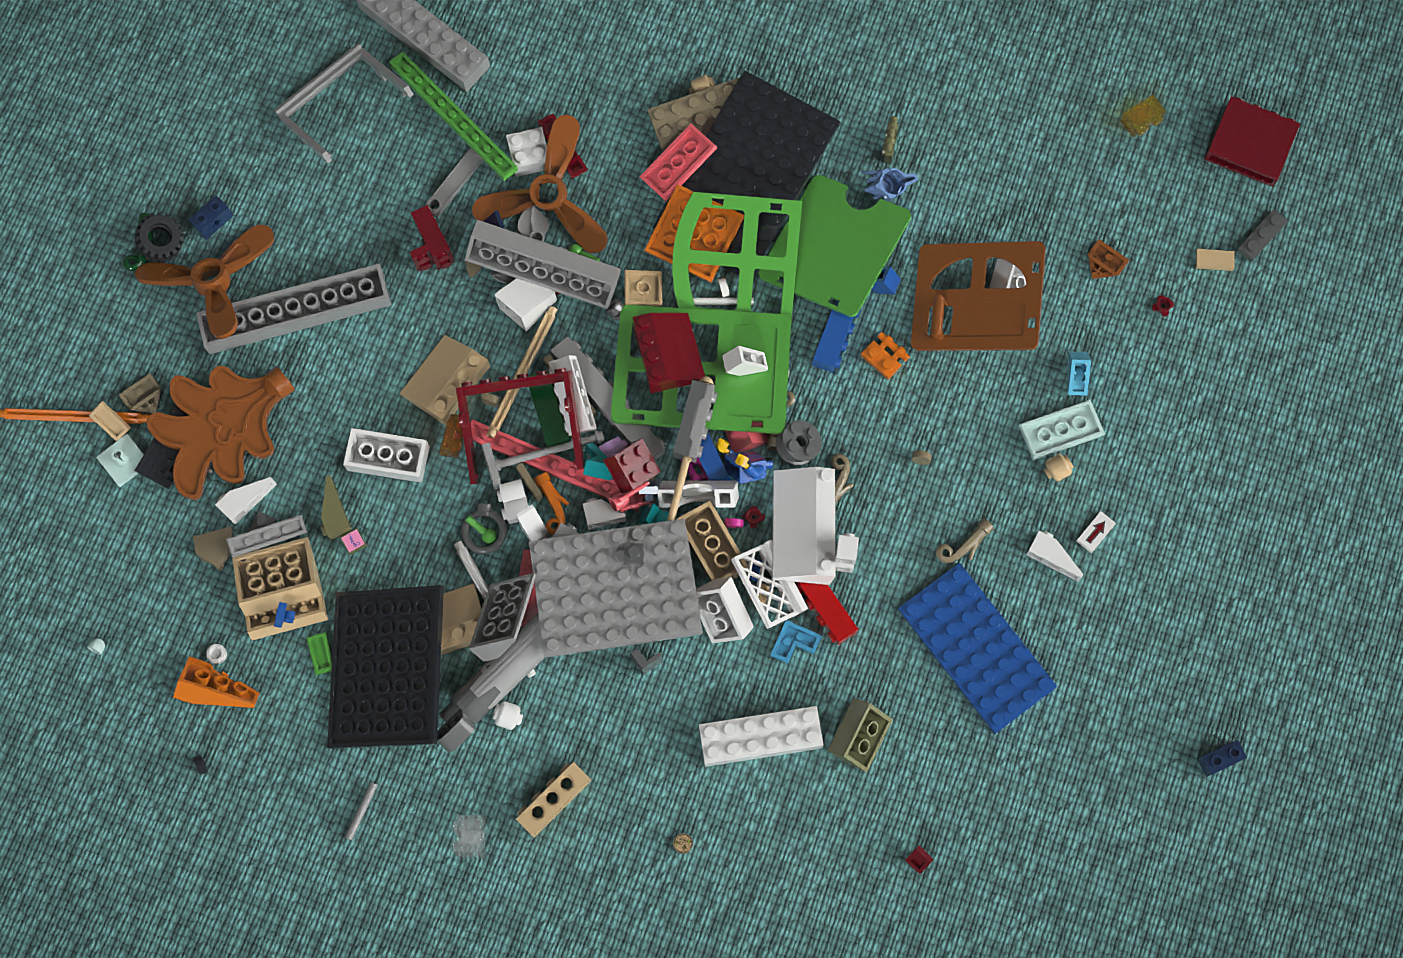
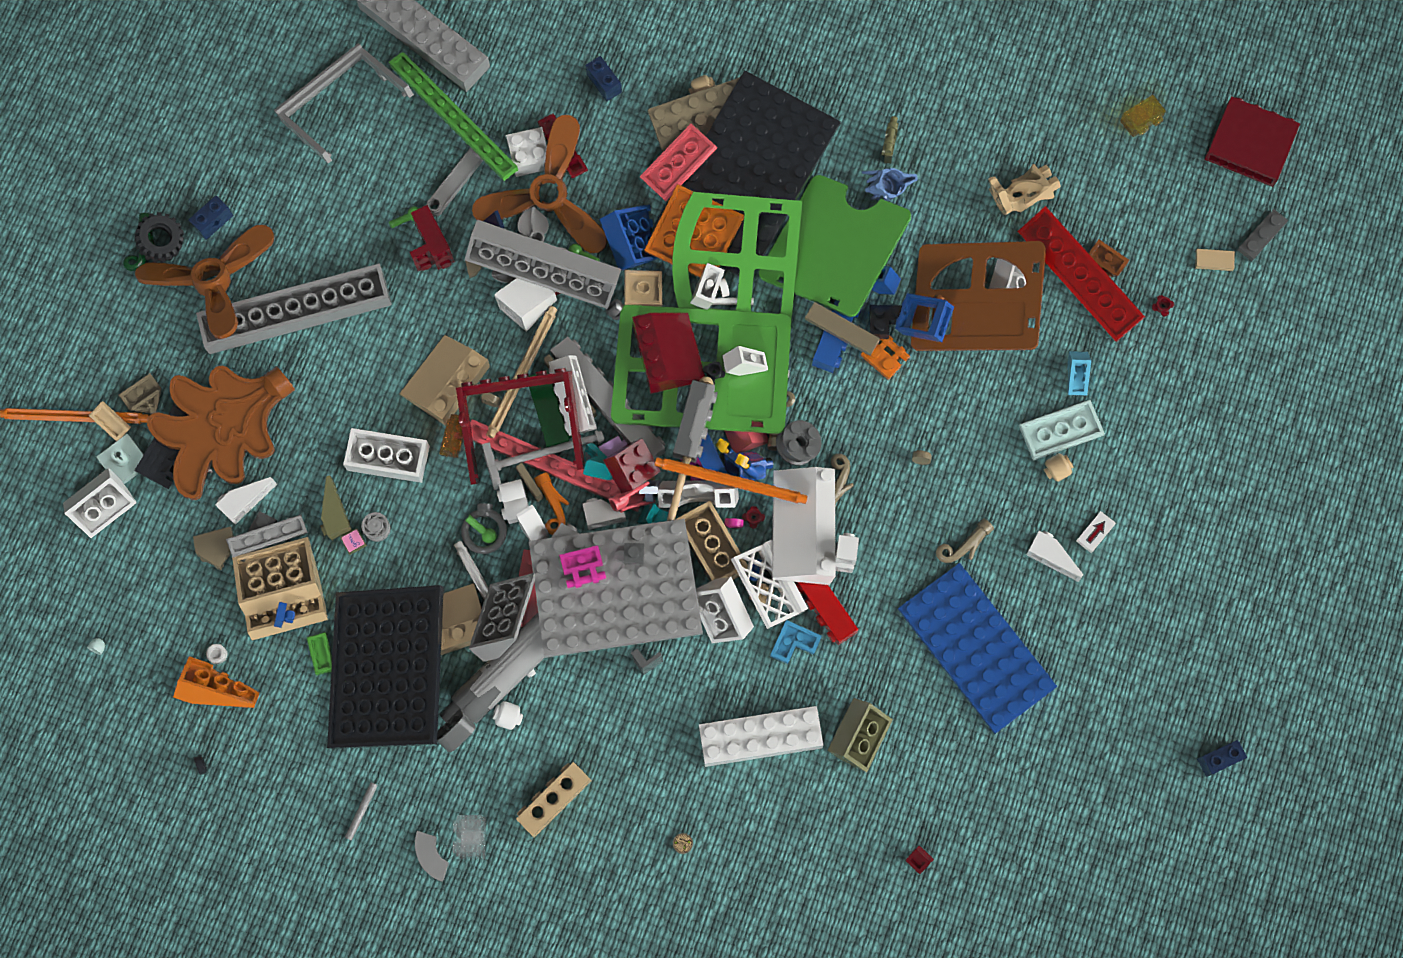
none -> white slope [63,468,136,538]
none -> light grey wheel [361,512,391,542]
none -> bright green bar [389,206,419,228]
none -> light grey tile [415,831,449,882]
none -> dark pink plate [559,545,606,588]
none -> dark blue brick [585,56,622,102]
none -> blue wedge [600,204,658,271]
none -> orange piece [654,457,808,504]
none -> white slope [690,263,725,310]
none -> black plate [703,361,725,382]
none -> dark tan tile [805,302,880,356]
none -> black plate [869,305,902,339]
none -> blue window [895,293,954,342]
none -> tan hips [988,164,1061,215]
none -> red plate [1017,206,1145,342]

